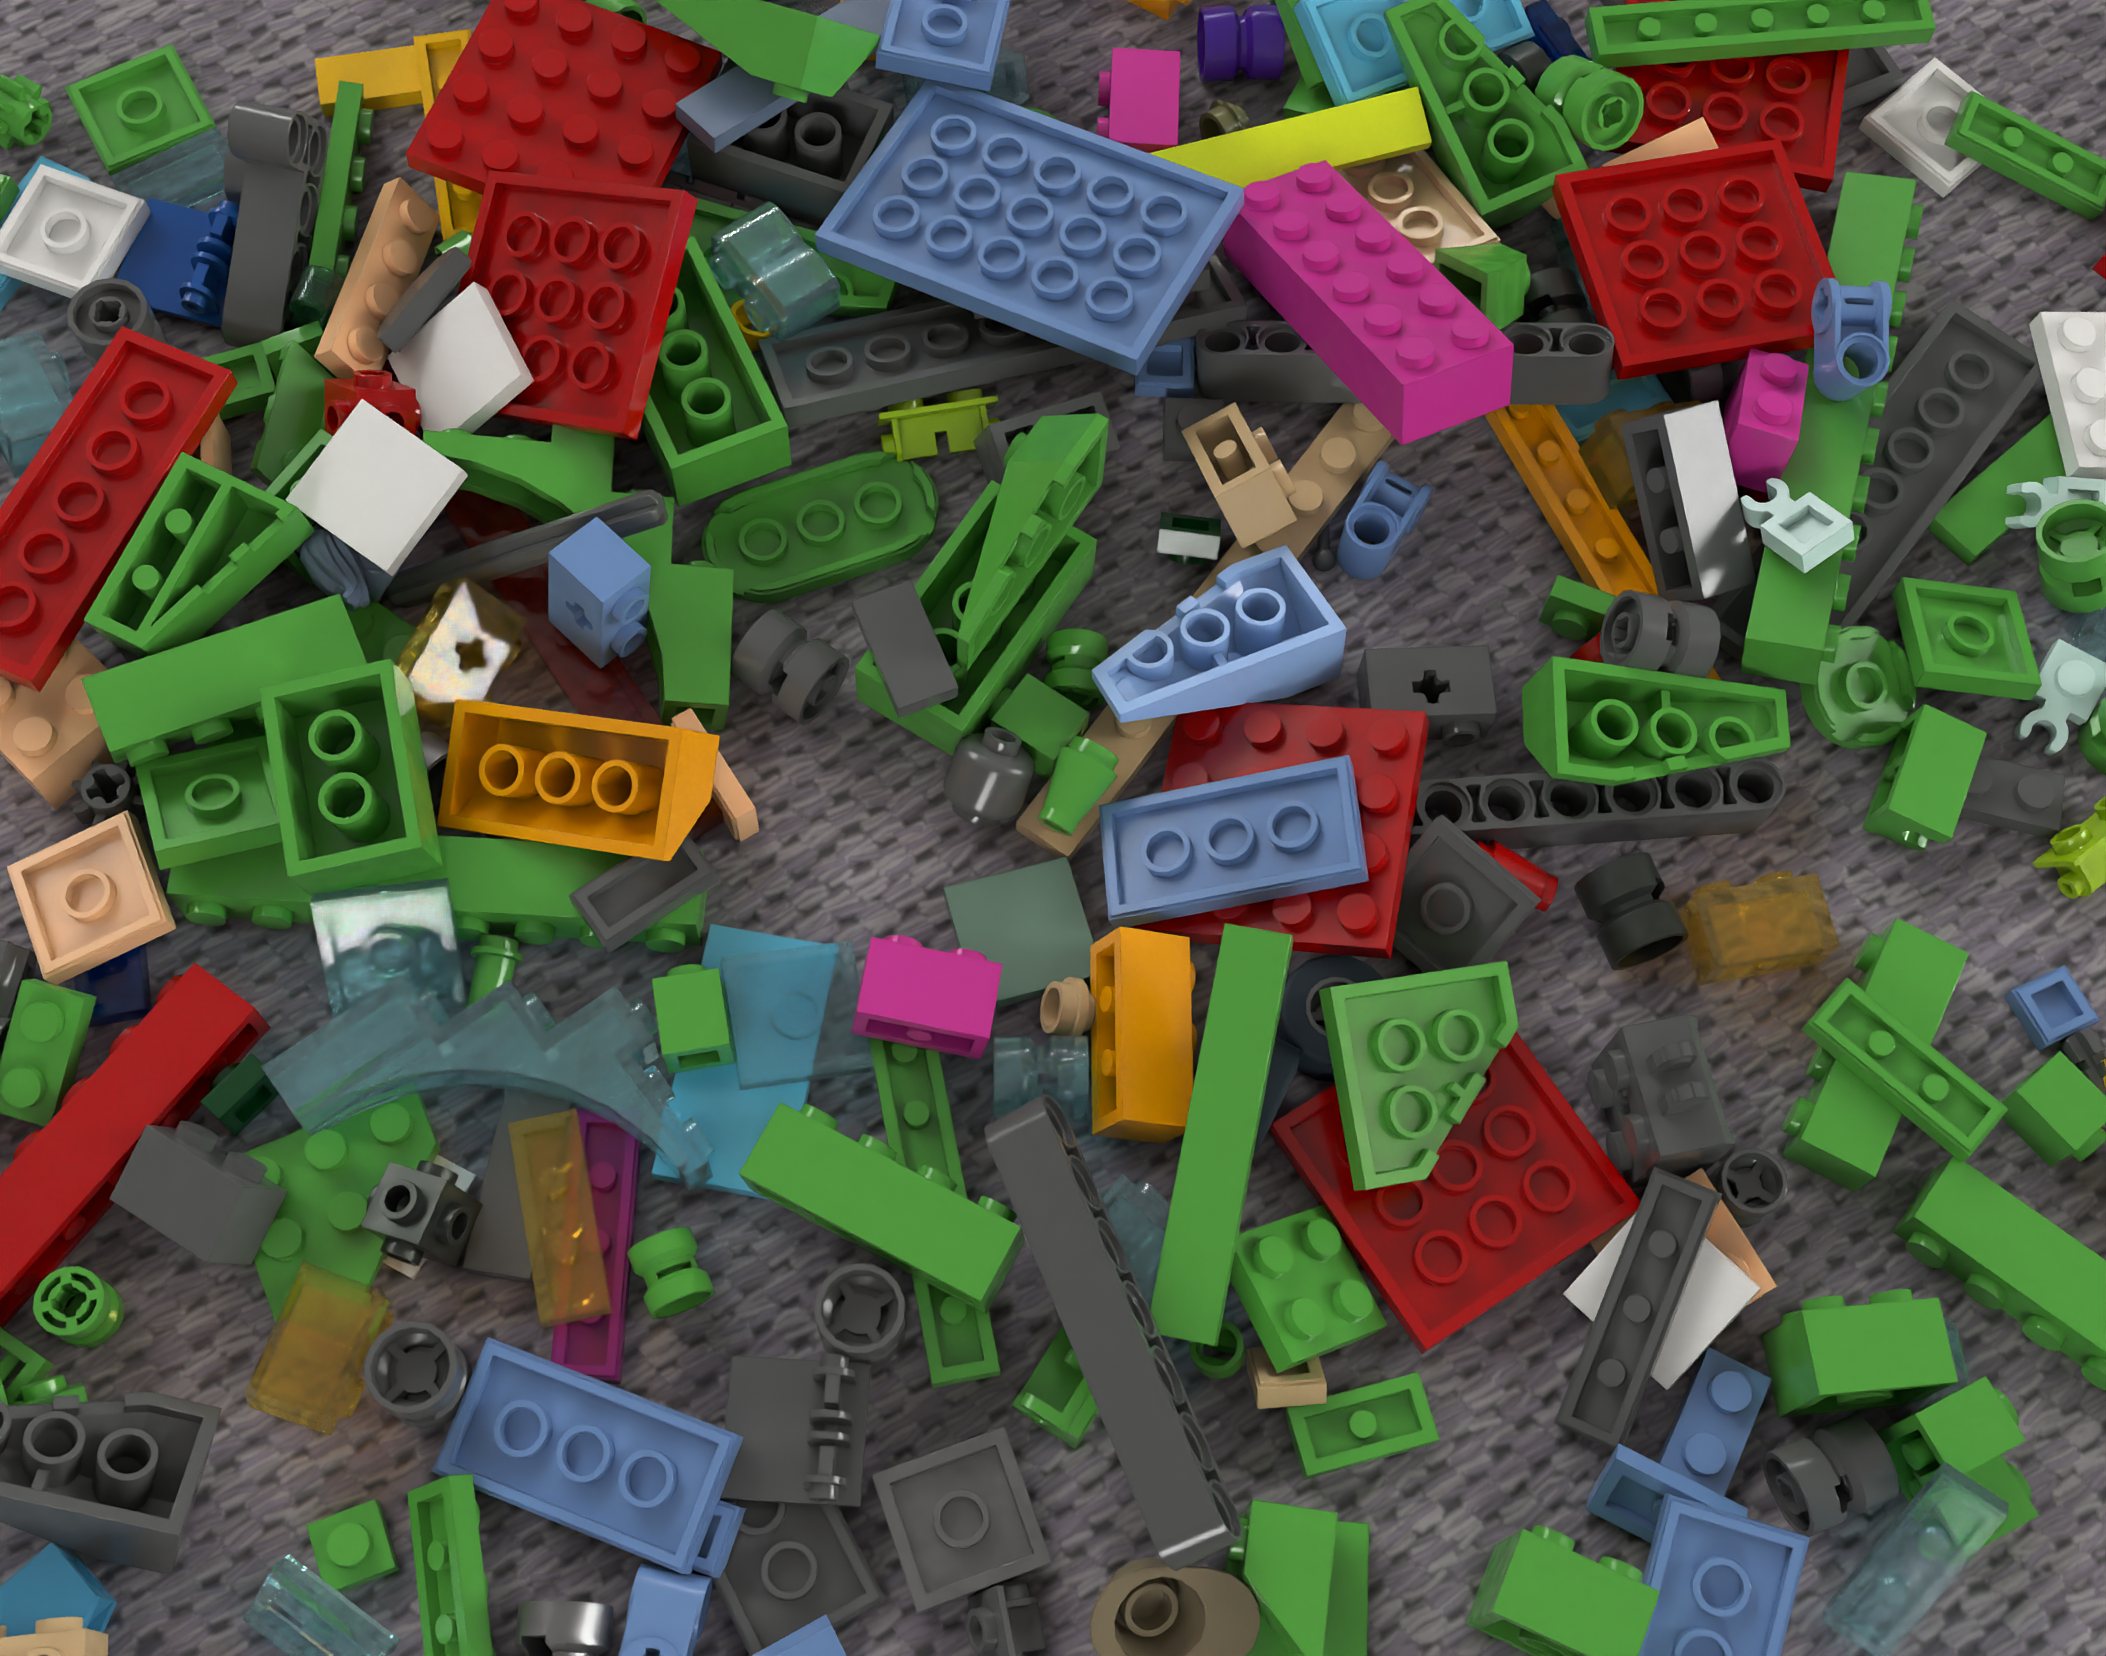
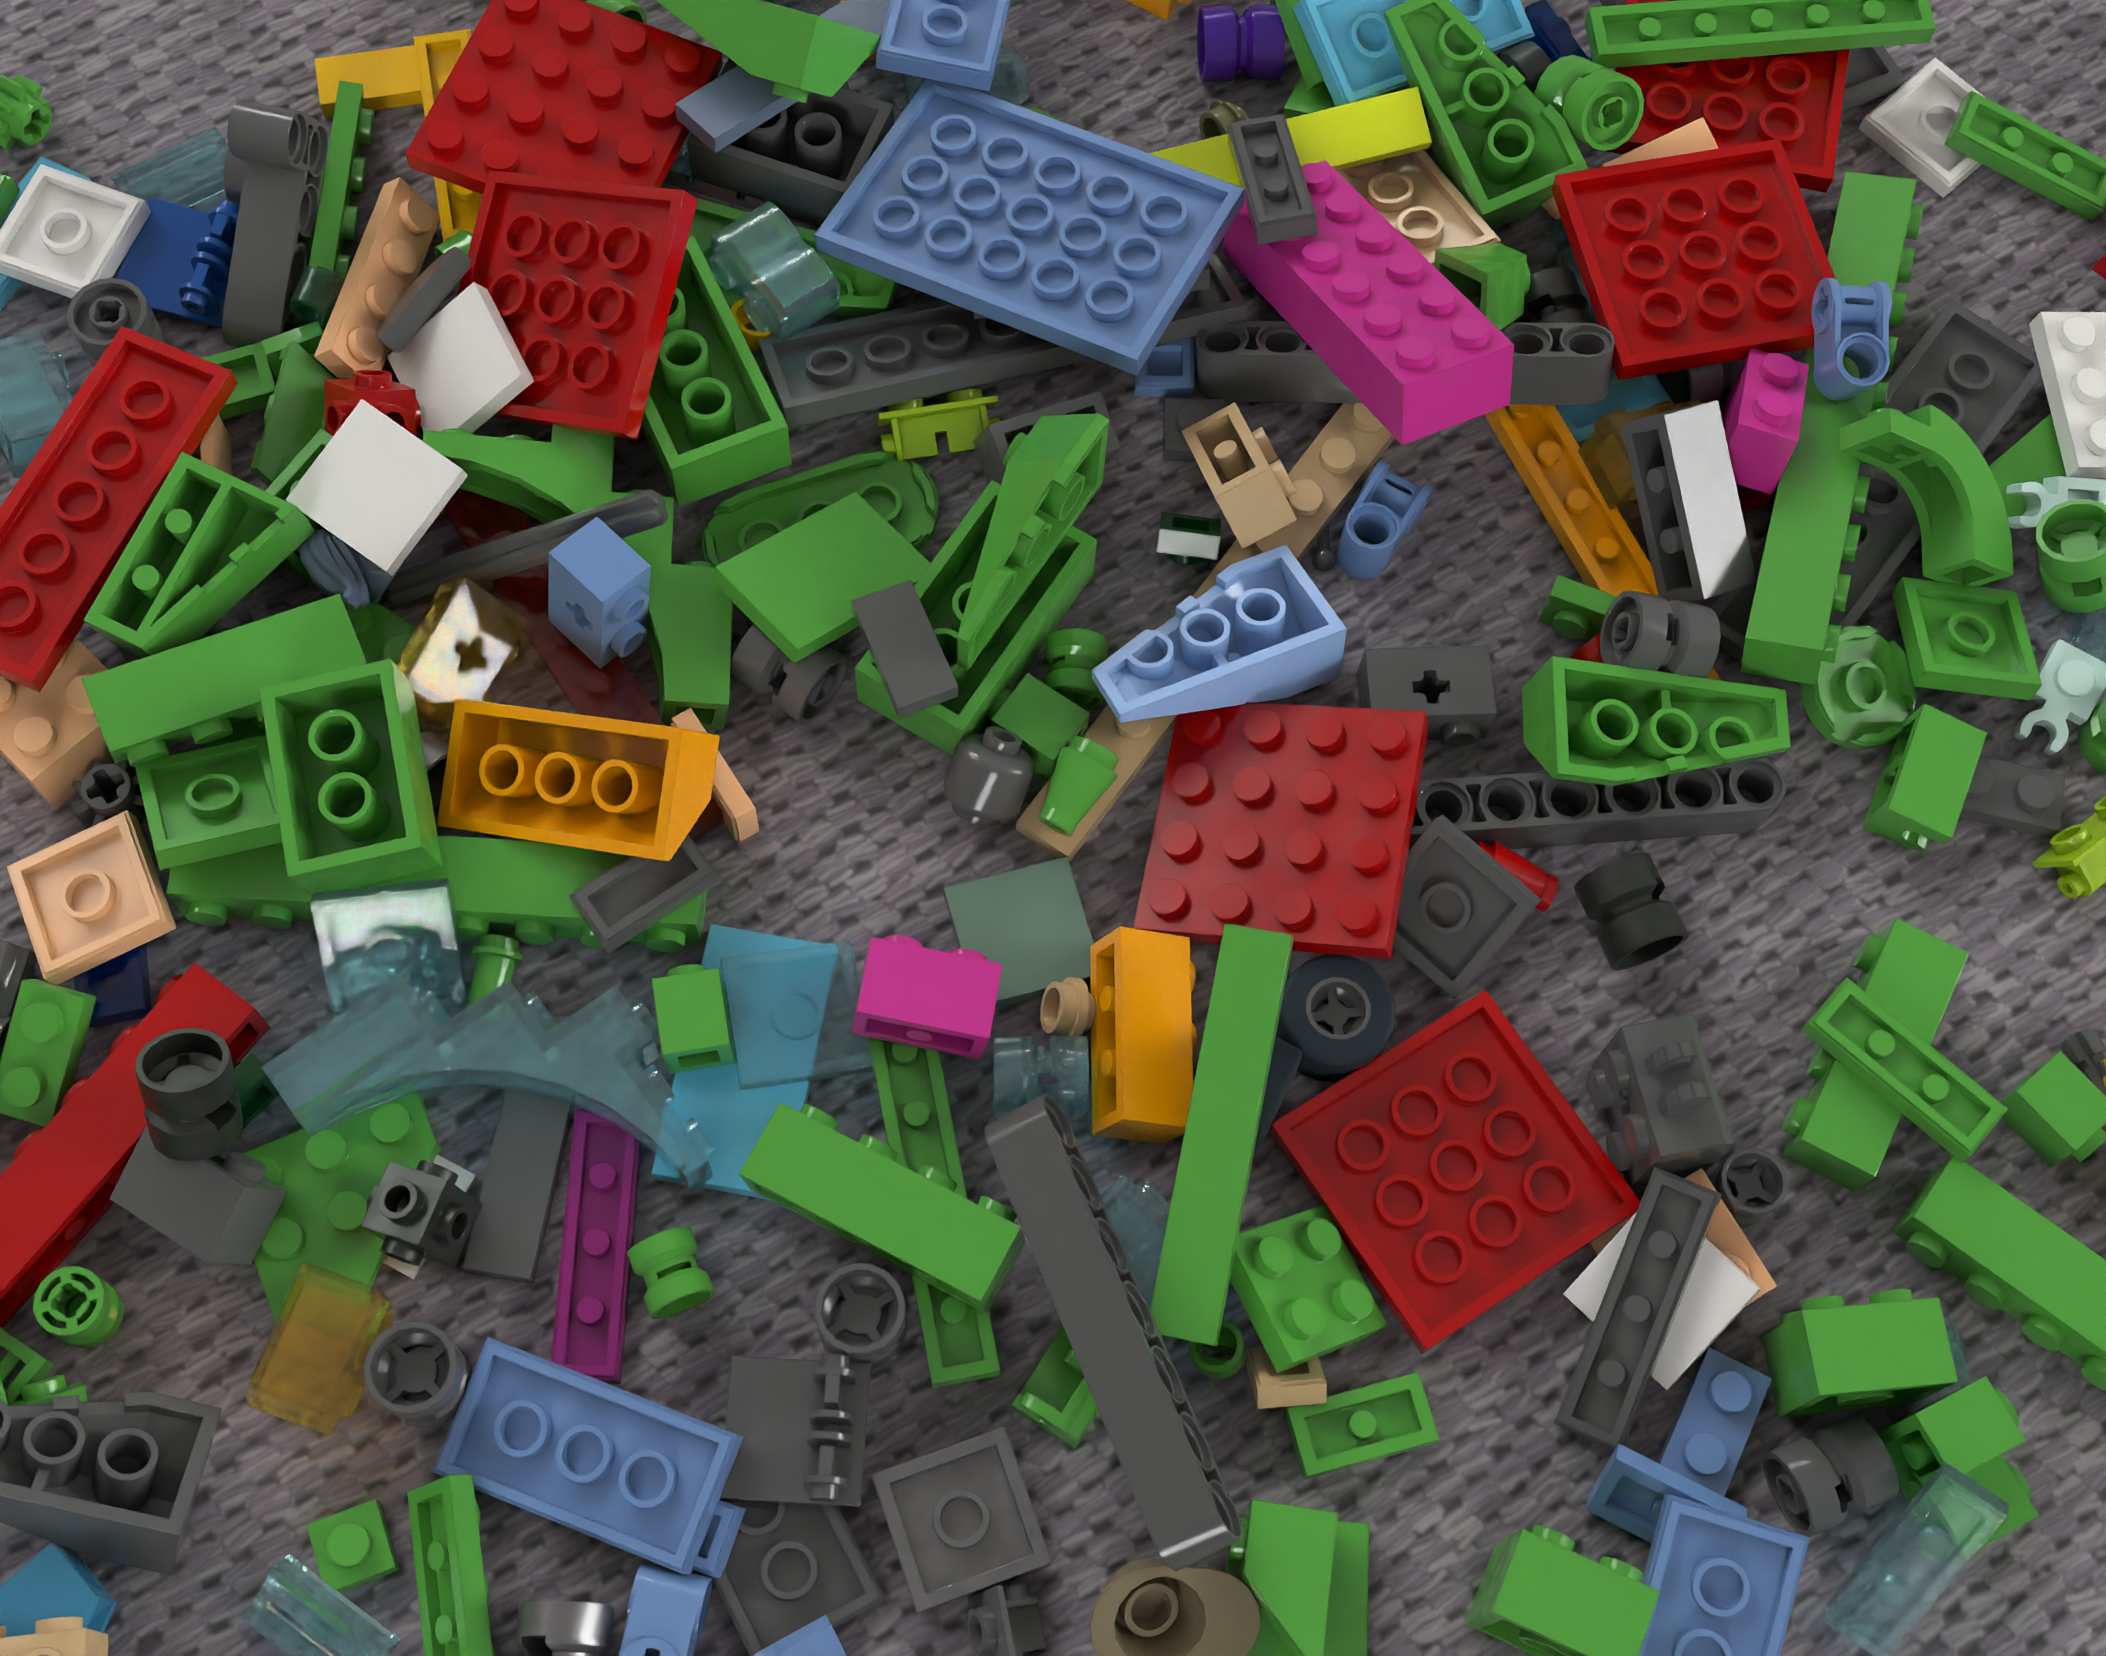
bright green tile [64,44,221,182] -> none
clear yellow plate [508,1109,613,1328] -> none
dark pink brick [1096,47,1180,153] -> none
medium blue tile [1099,755,1369,929] -> none
bright green plate [1319,961,1519,1191] -> none
clear yellow brick [1679,870,1840,986] -> none
light aqua plate [1740,477,1855,573] -> none
medium blue tile [2004,965,2100,1052] -> none
none -> pearl dark grey wheel [135,1028,243,1161]
none -> bright green tile [712,491,931,664]
none -> dark grey tile [1227,114,1318,245]
none -> bright green arch [1839,404,2014,586]

